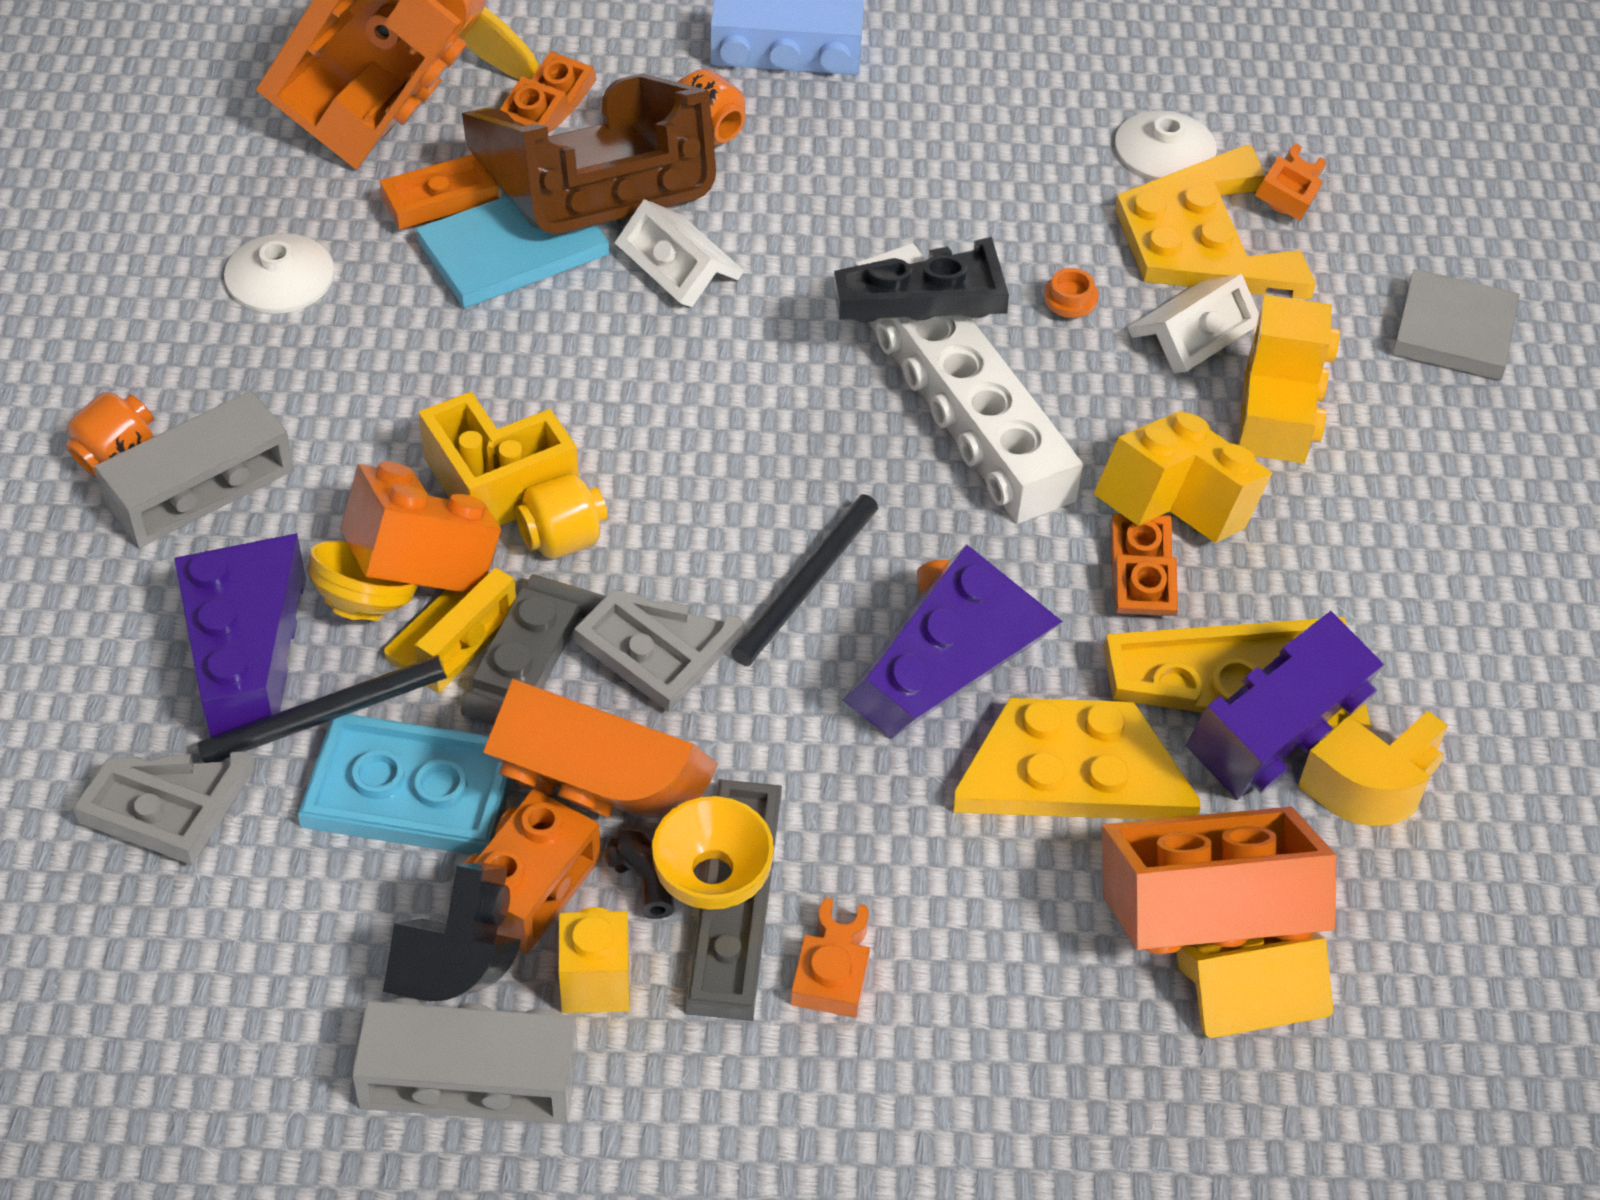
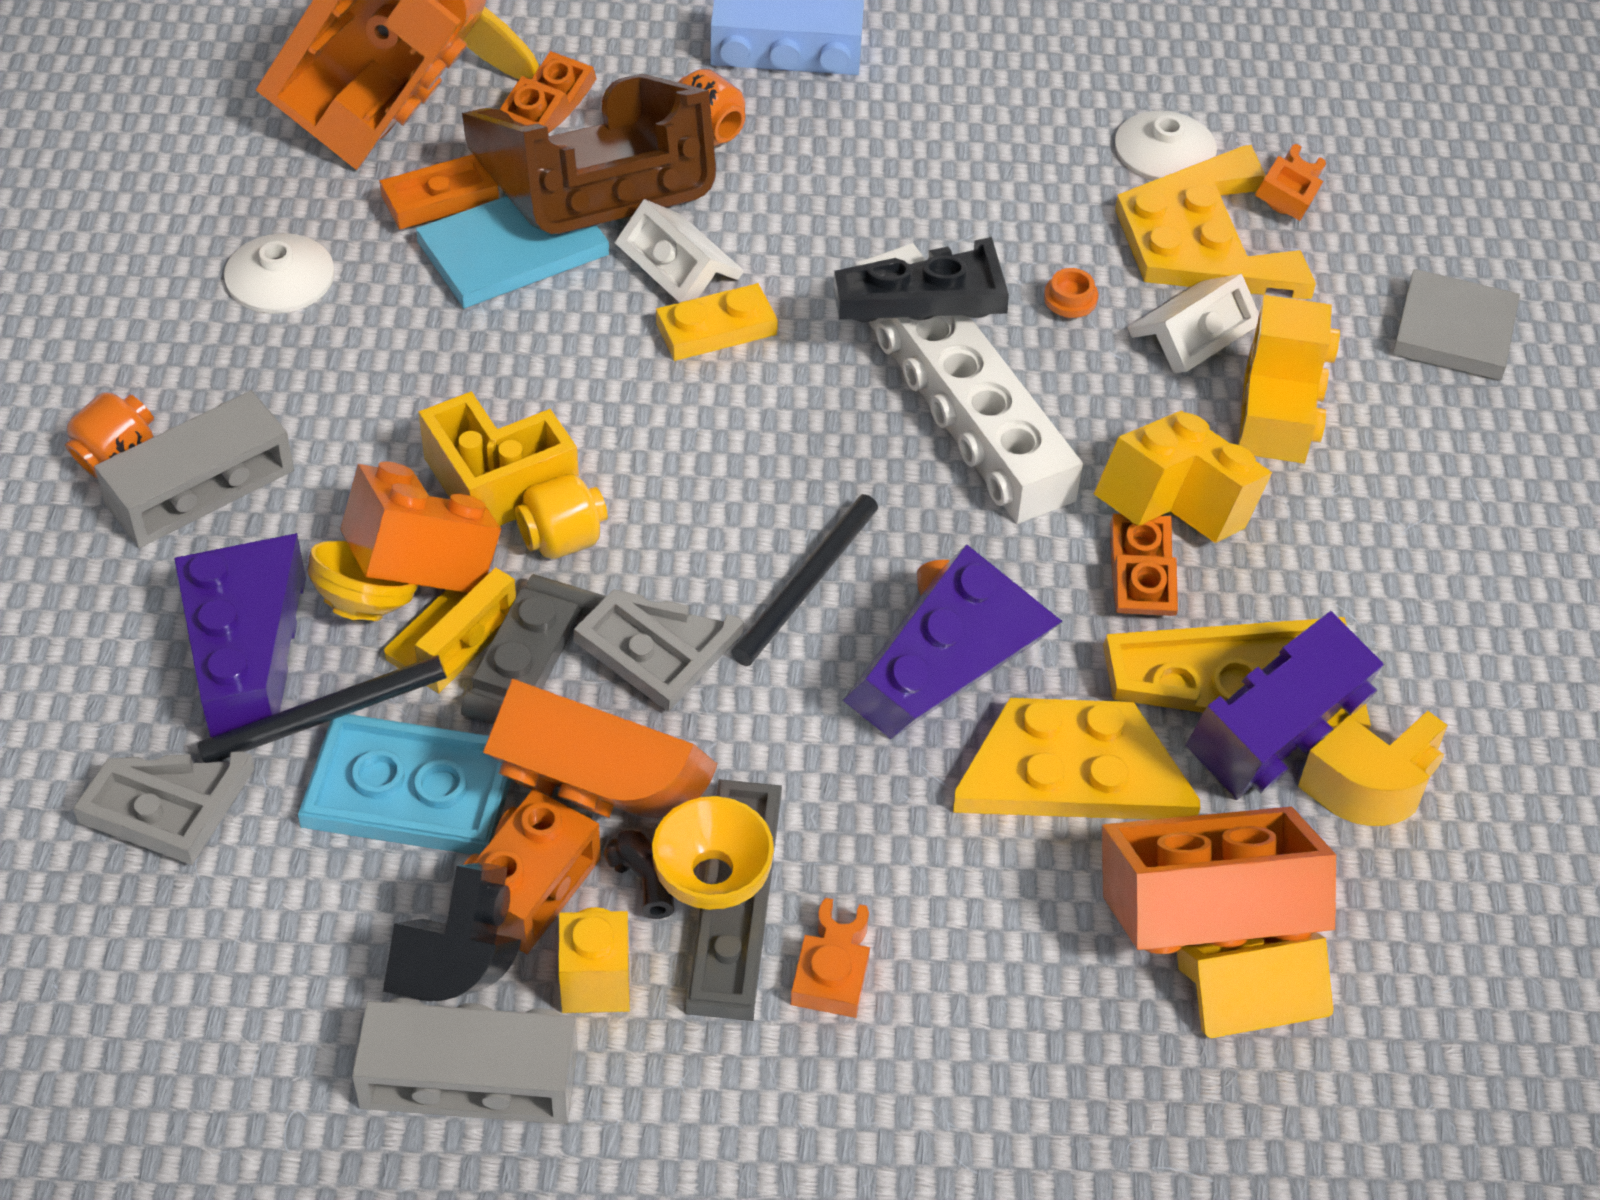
none -> yellow plate [656,283,778,361]

